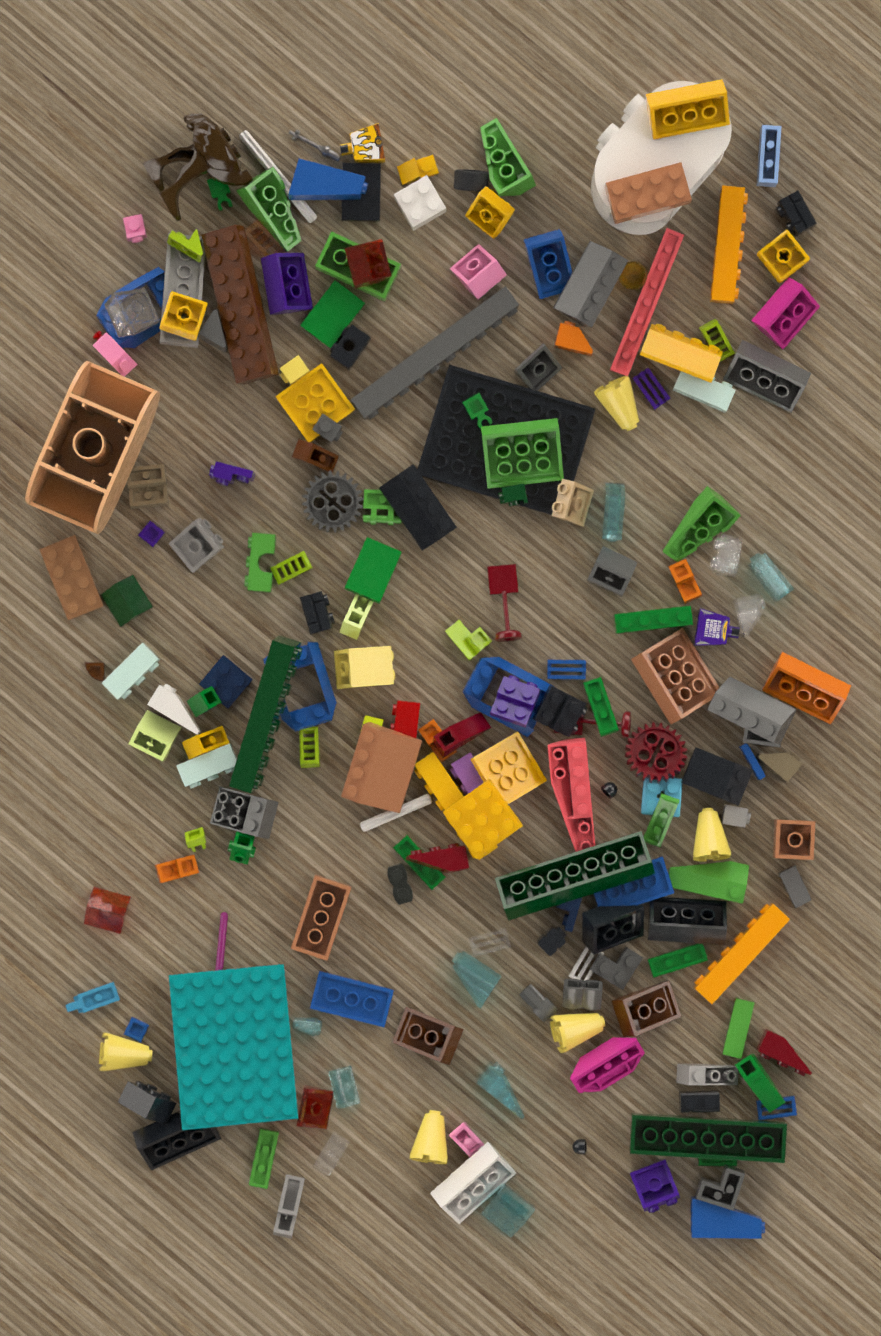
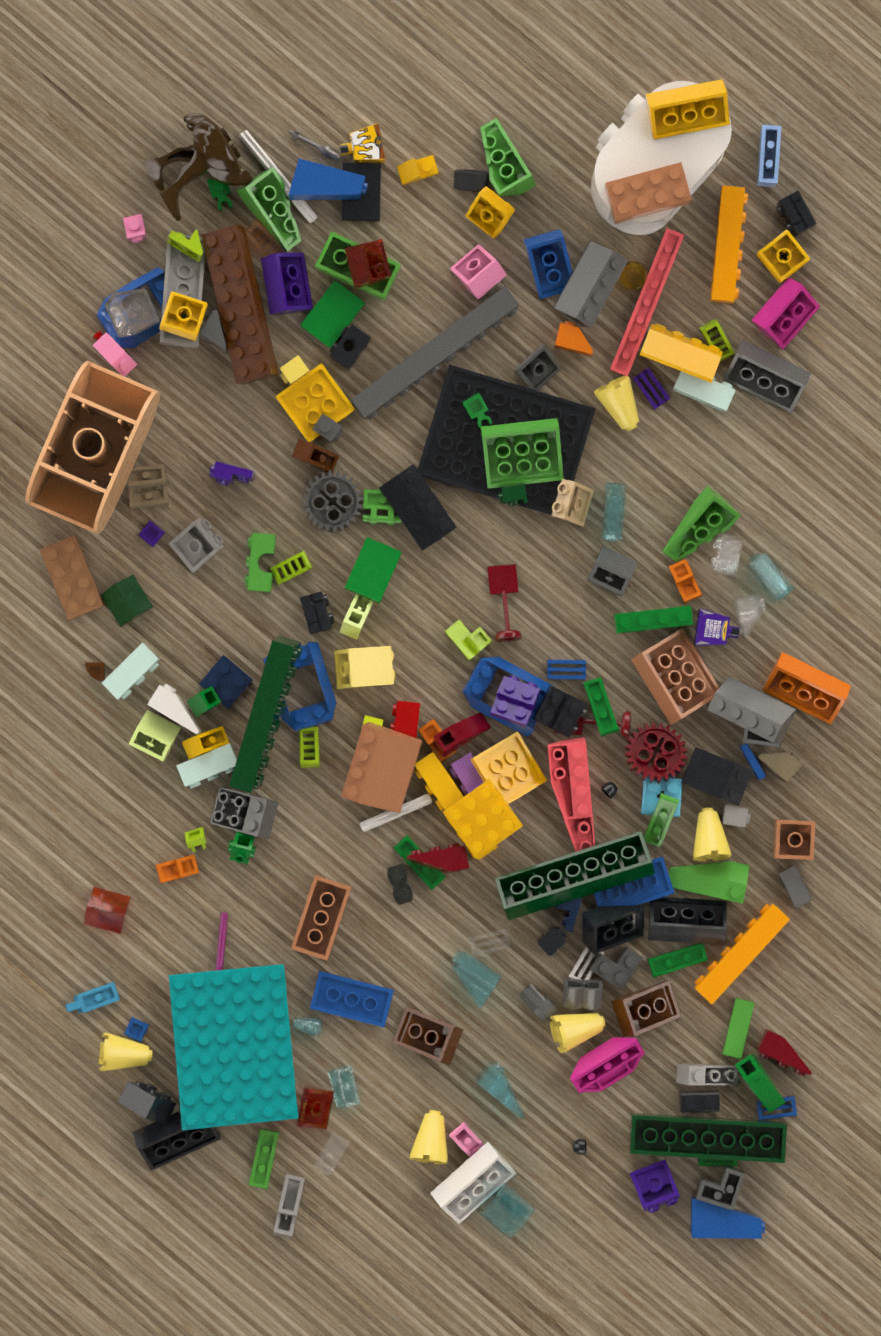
white brick [394,175,446,231] -> none

